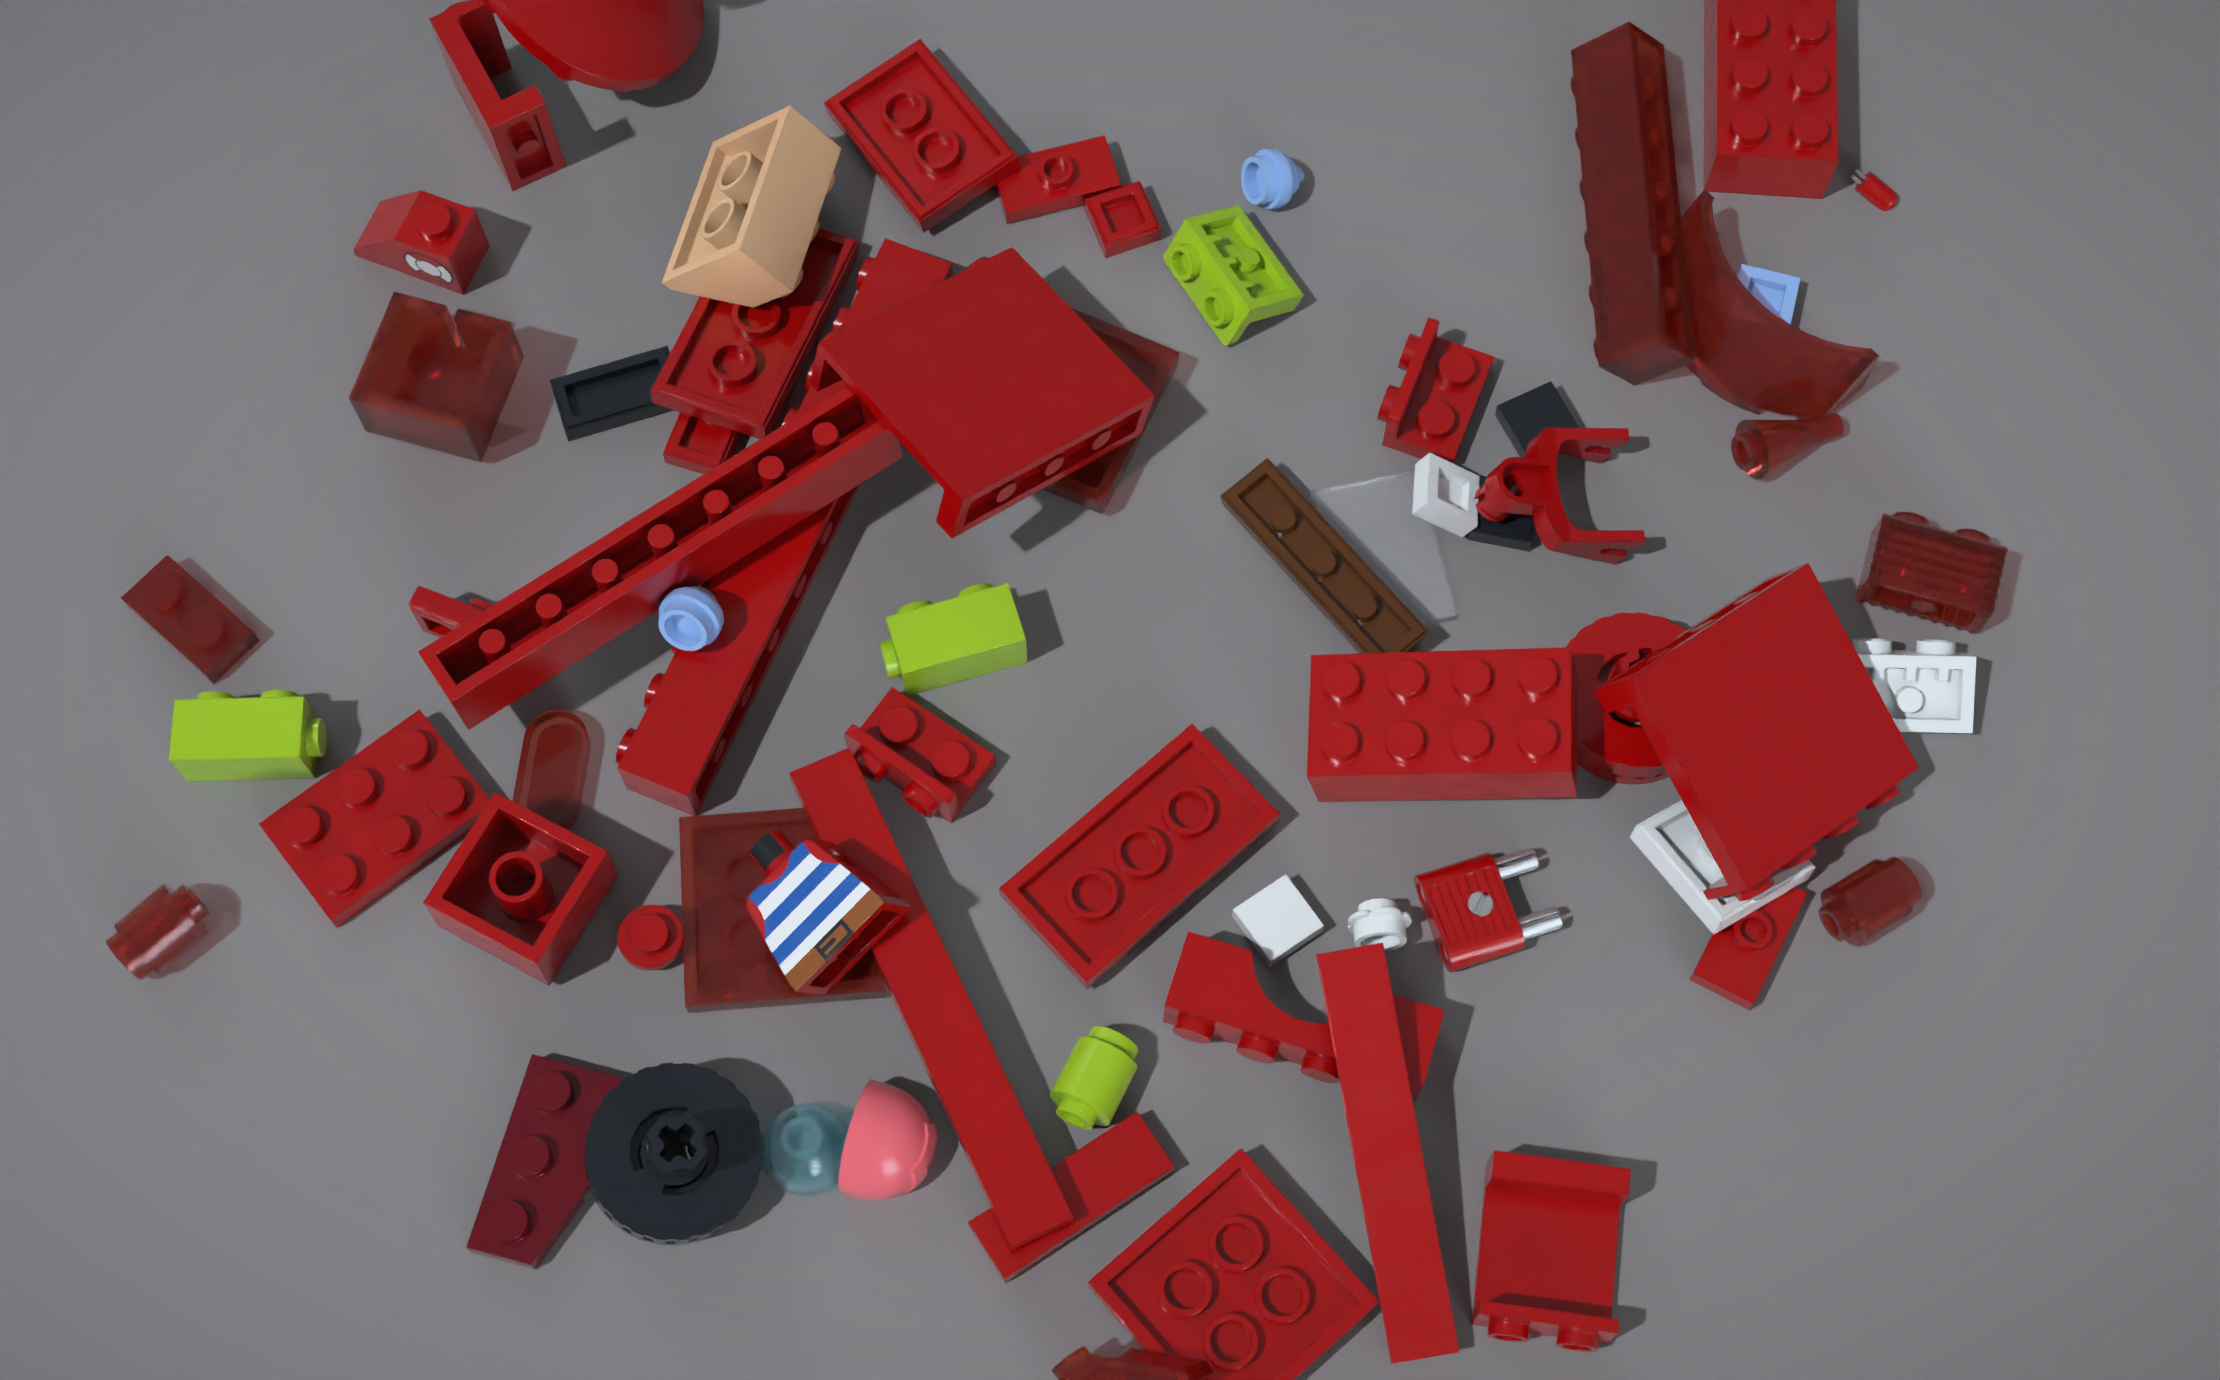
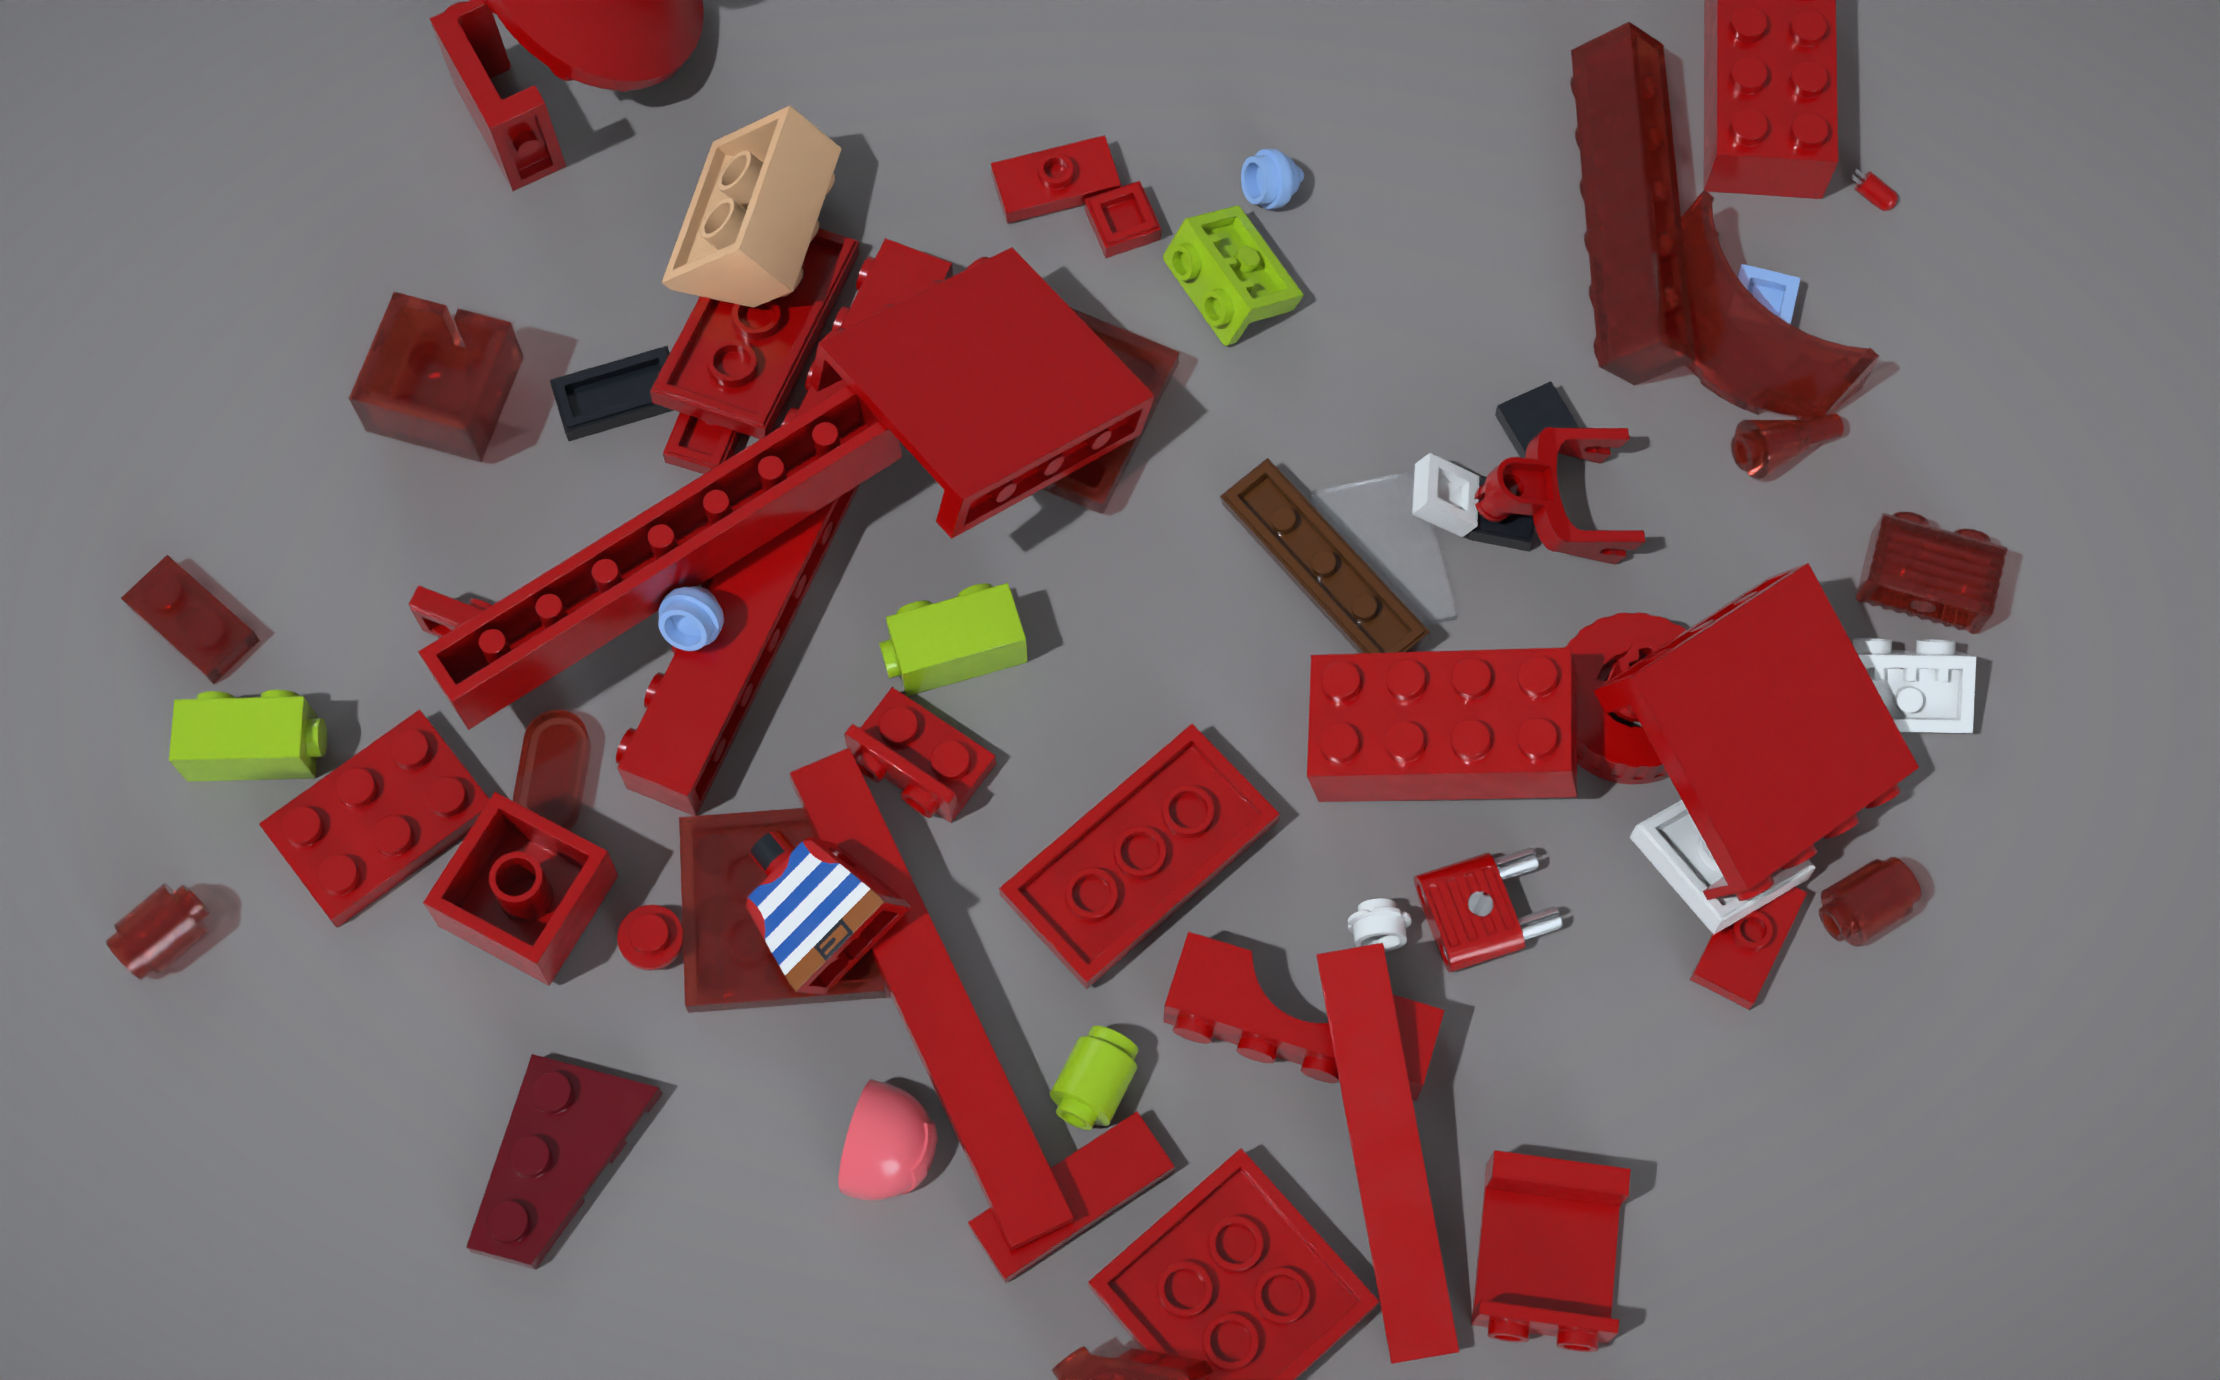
red slope [353,190,490,295] -> none
black piece [584,1062,764,1245] -> none
clear light blue brick [762,1103,849,1197] -> none
red tile [824,39,1021,233] -> none
white tile [1232,874,1324,967] -> none
red bracket [1377,317,1494,464] -> none

